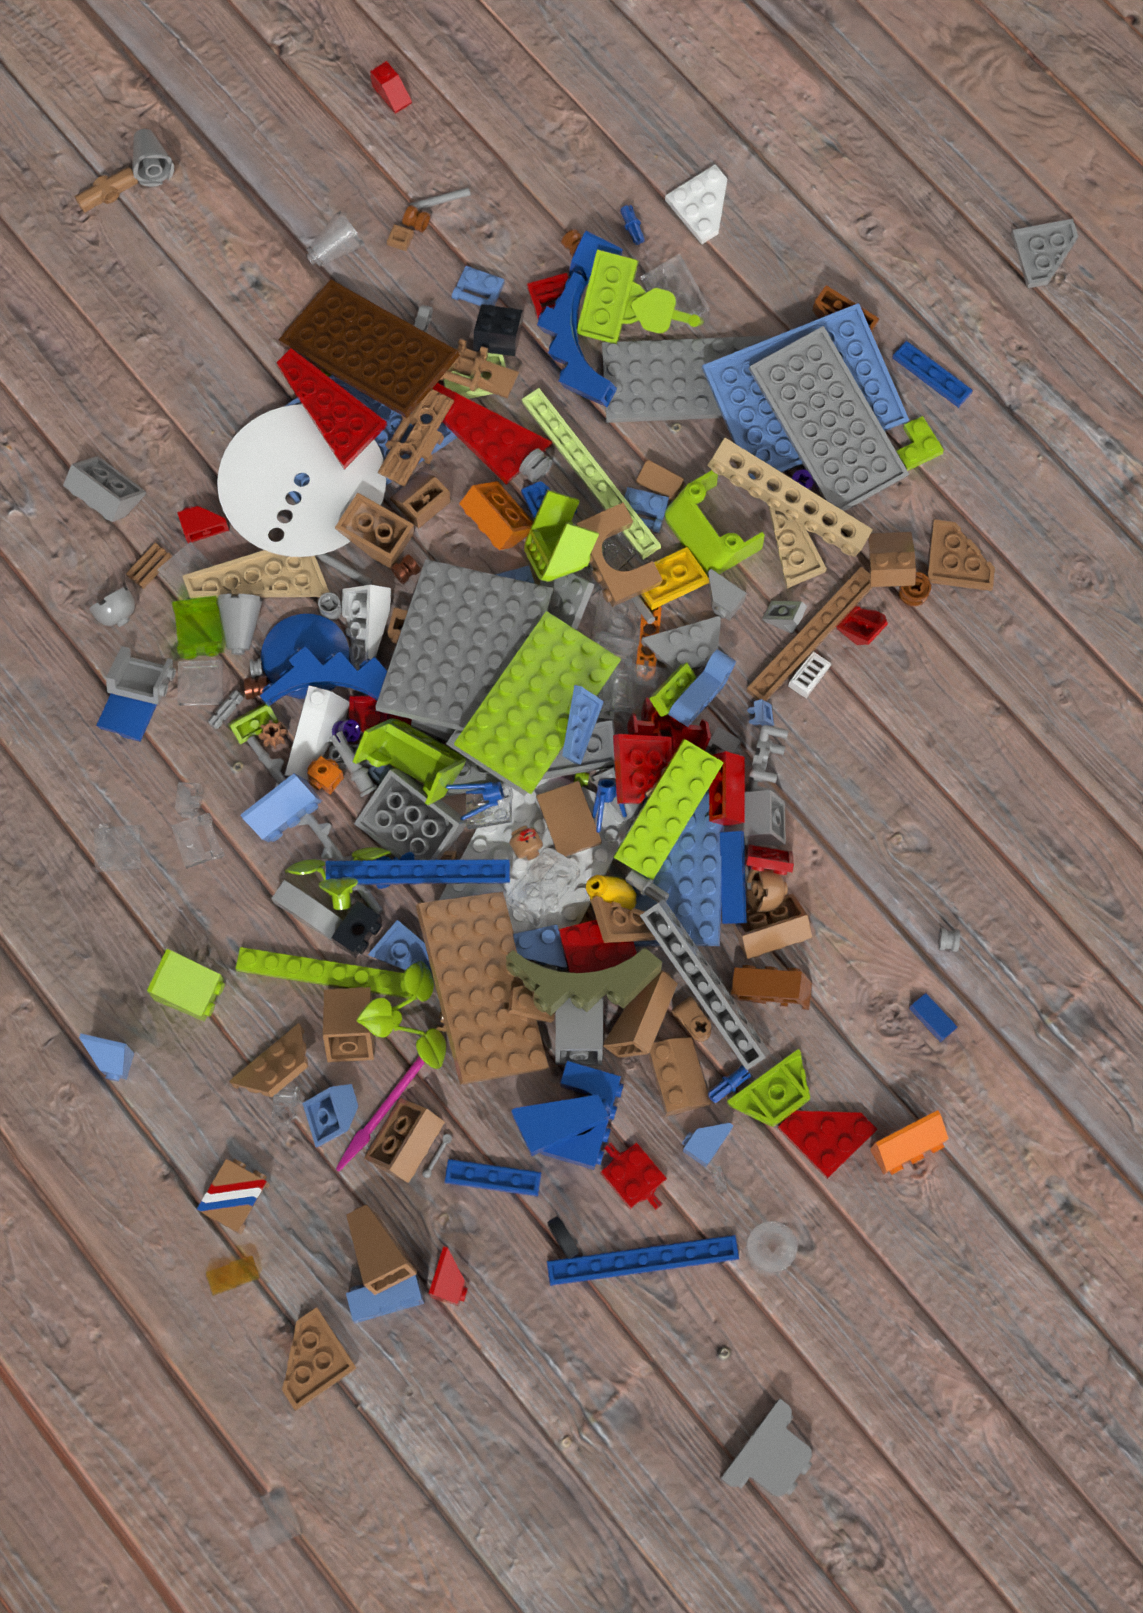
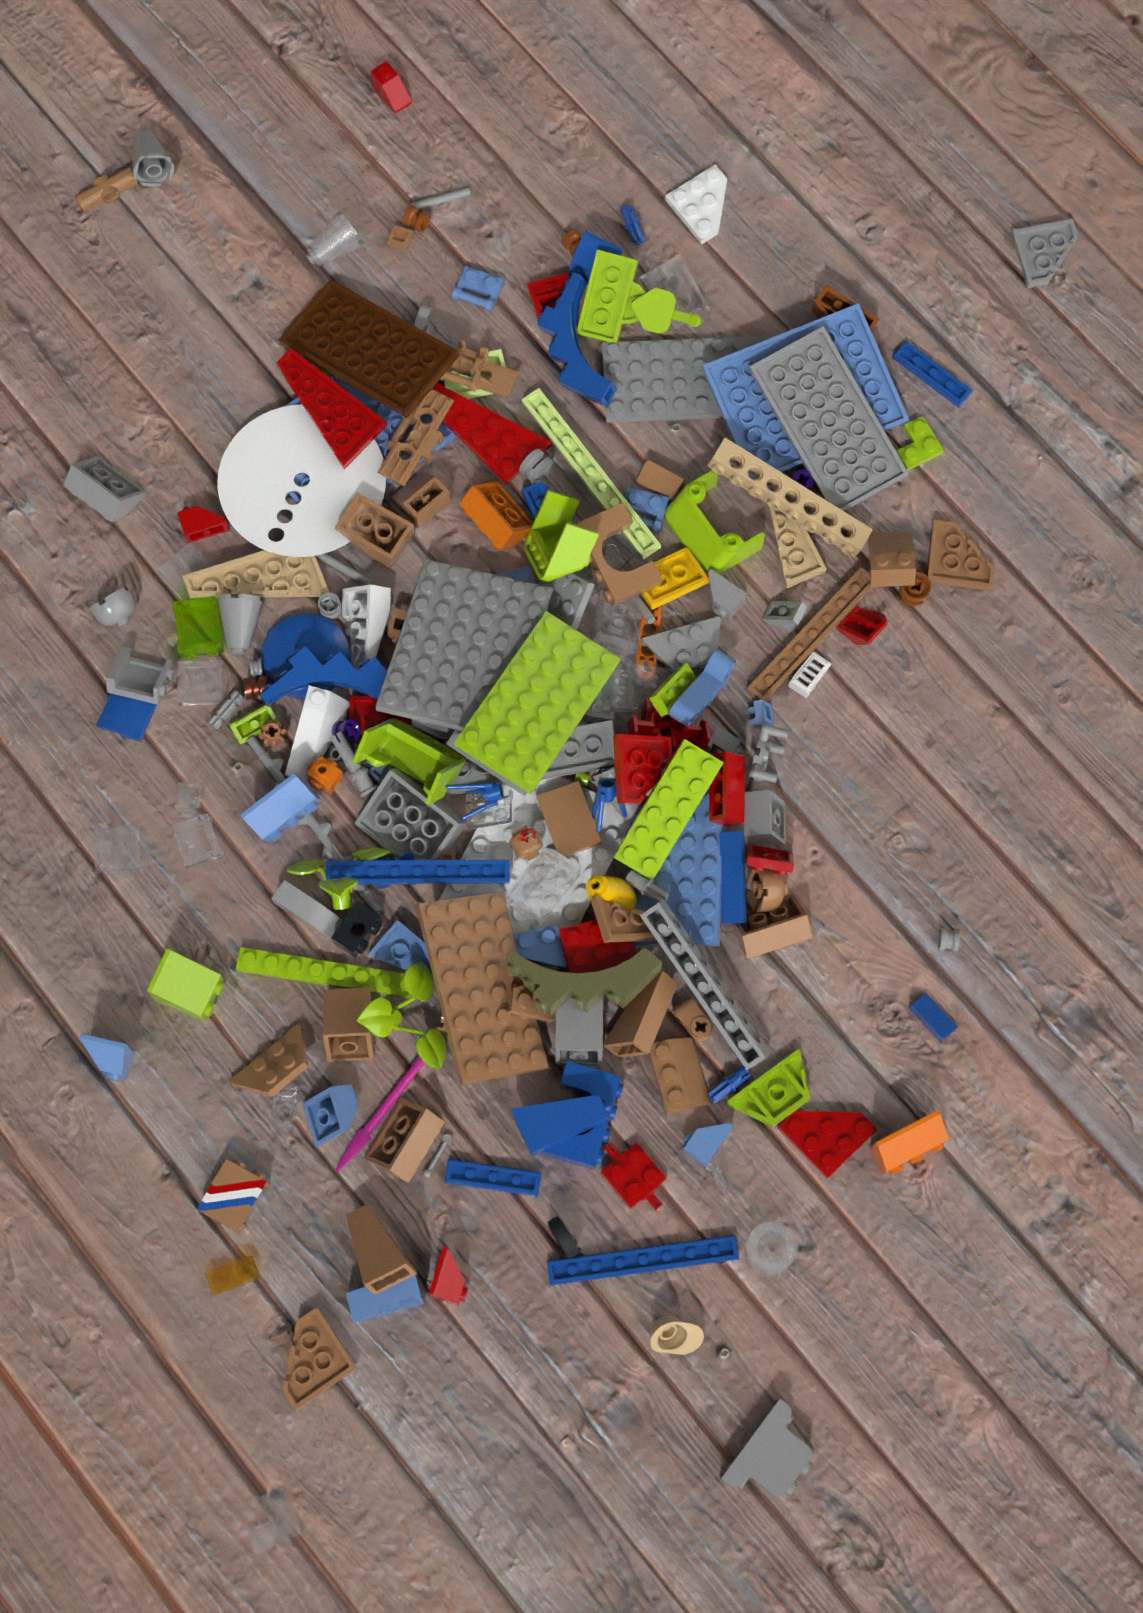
medium nougat tile [126,543,172,589] -> none
copper wheel [390,554,421,585] -> none
black brick [473,304,523,357] -> none
medium blue wing [562,685,604,765] -> none
dark orange wedge [731,965,812,1010] -> none
none -> tan piece [650,1315,704,1355]

